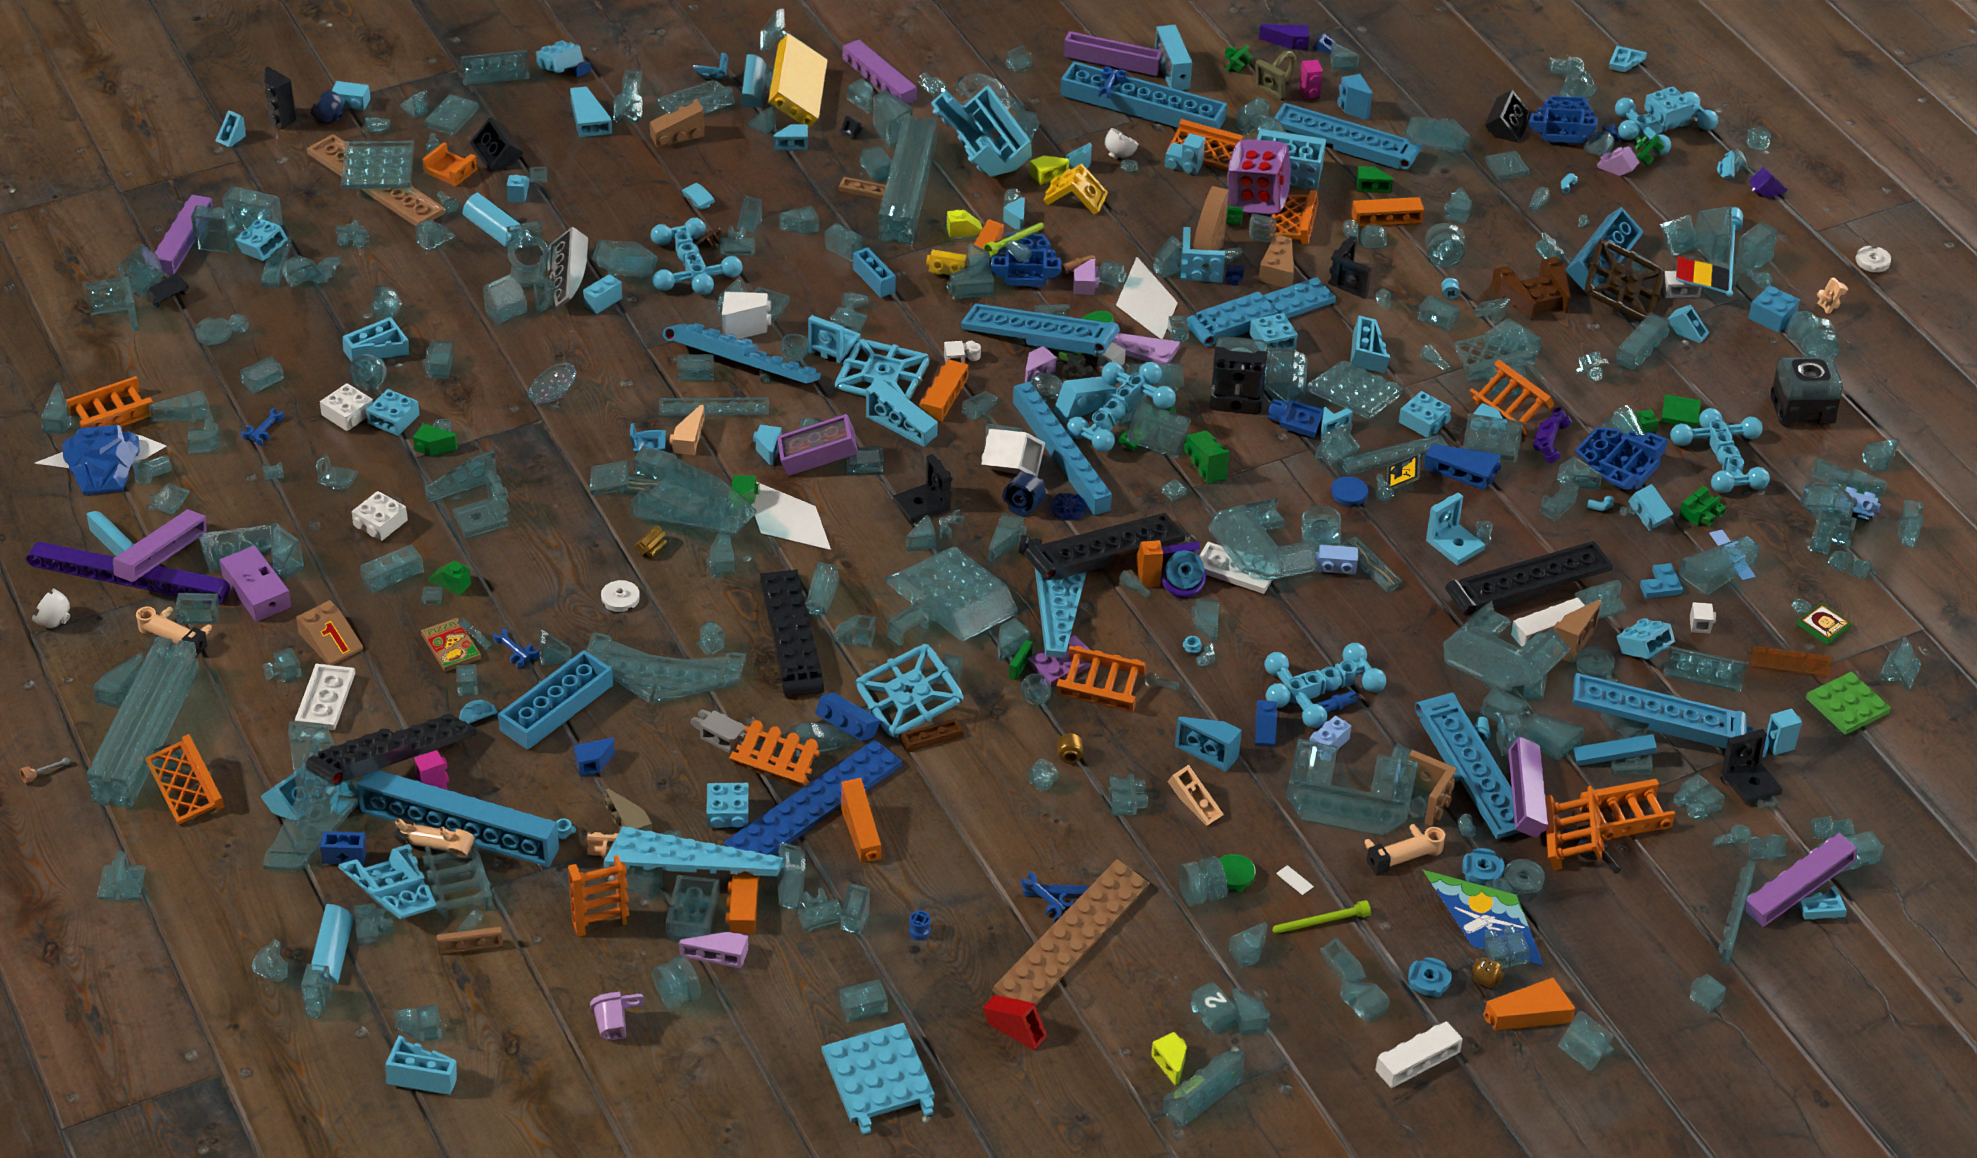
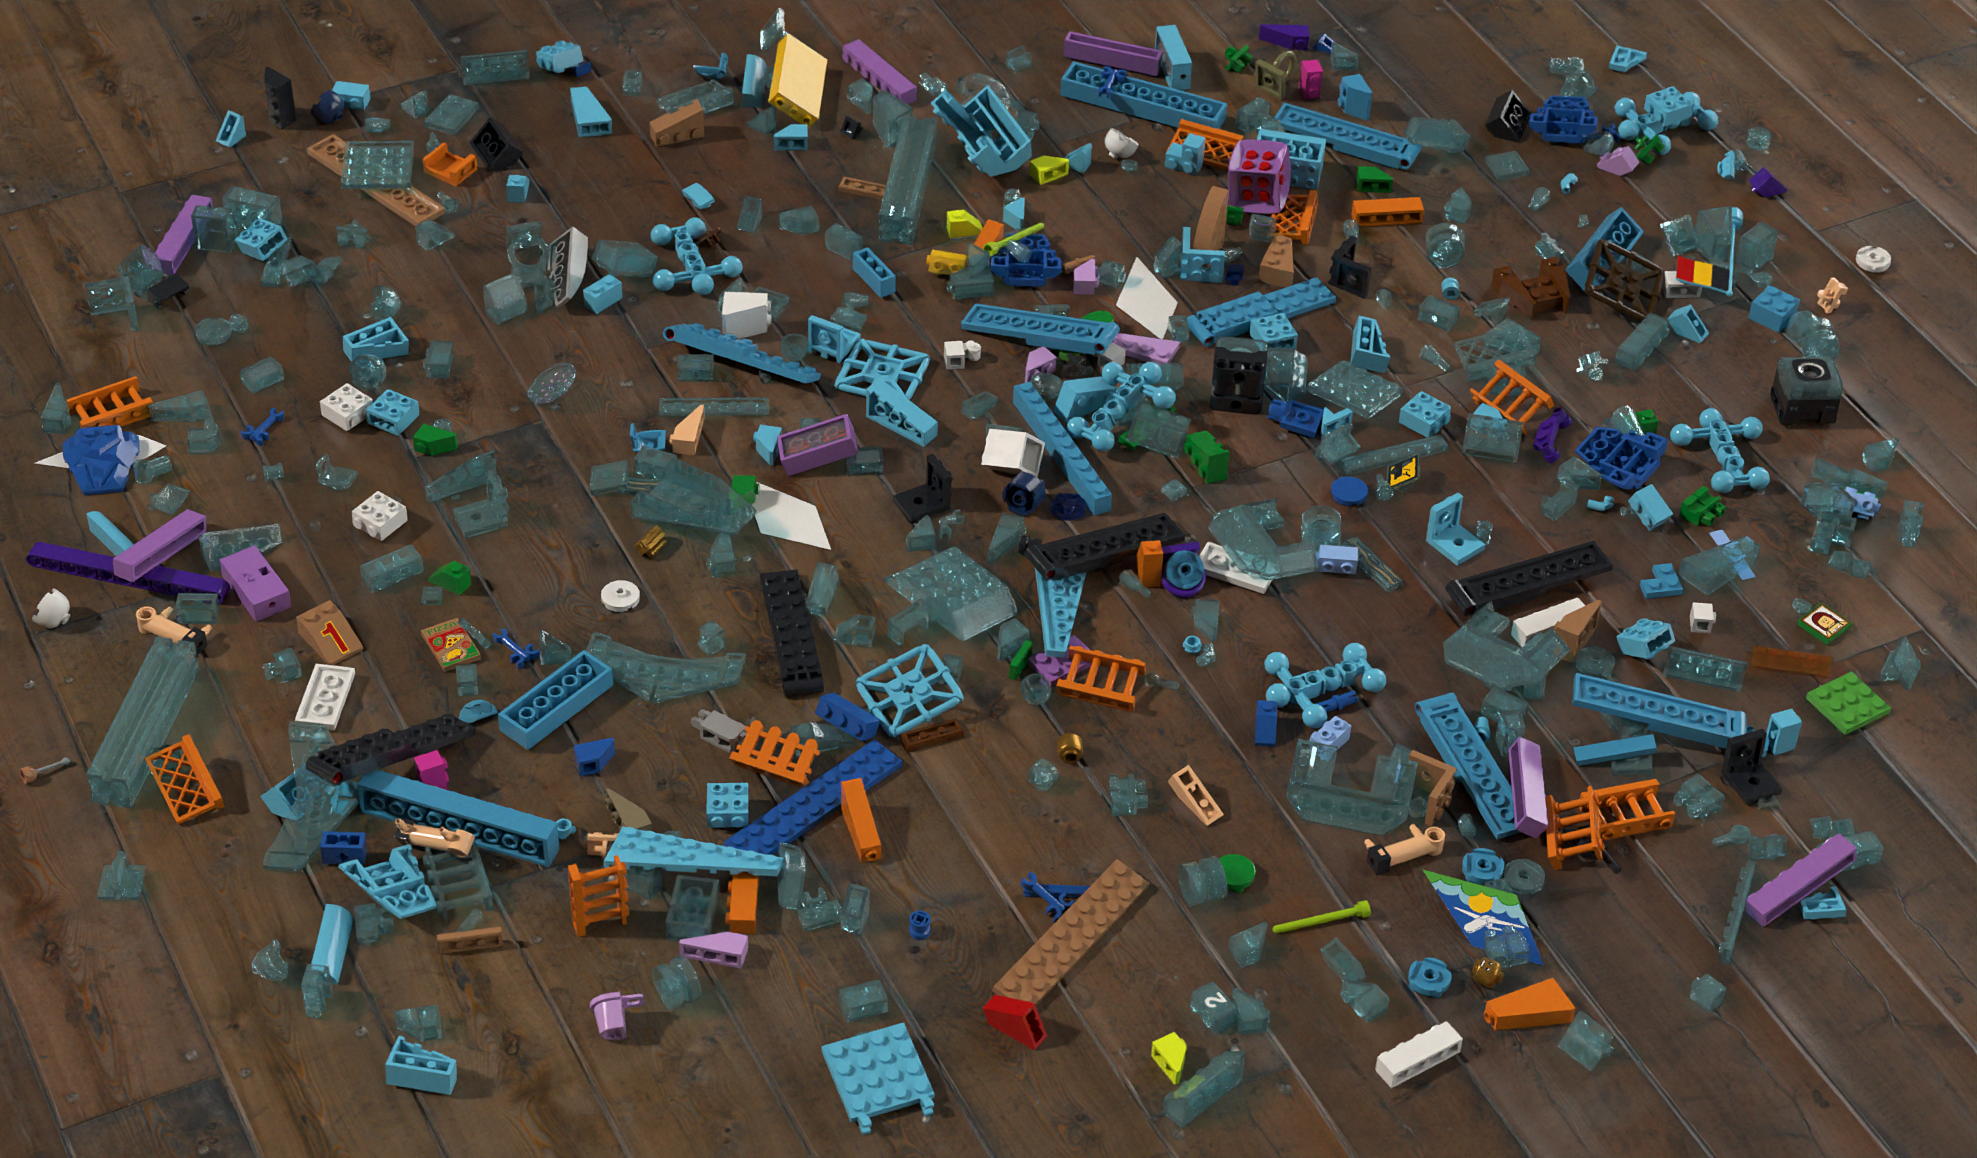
clear light blue slope [93,653,146,708] -> none
clear light blue slope [271,523,304,580] -> none
medium azure brick [462,192,522,247] -> none
clear light blue tile [530,167,548,183] -> none
clear light blue bracket [613,81,642,122] -> none
clear light blue plate [720,226,755,255] -> none
clear light blue brick [860,145,895,182] -> none
orange brick [919,359,968,422] -> none
yellow bracket [1043,164,1108,215] -> none
dark azure slope [1175,717,1242,772] -> none
white sticker [1276,865,1314,895] -> none
clear light blue helmet [1360,224,1387,248] -> none
blue slope [1423,444,1502,490] -> none
clear light blue slope [1520,713,1585,761] -> none
clear light blue bracket [1575,579,1626,619] -> none
green tile [1661,394,1701,428] -> none

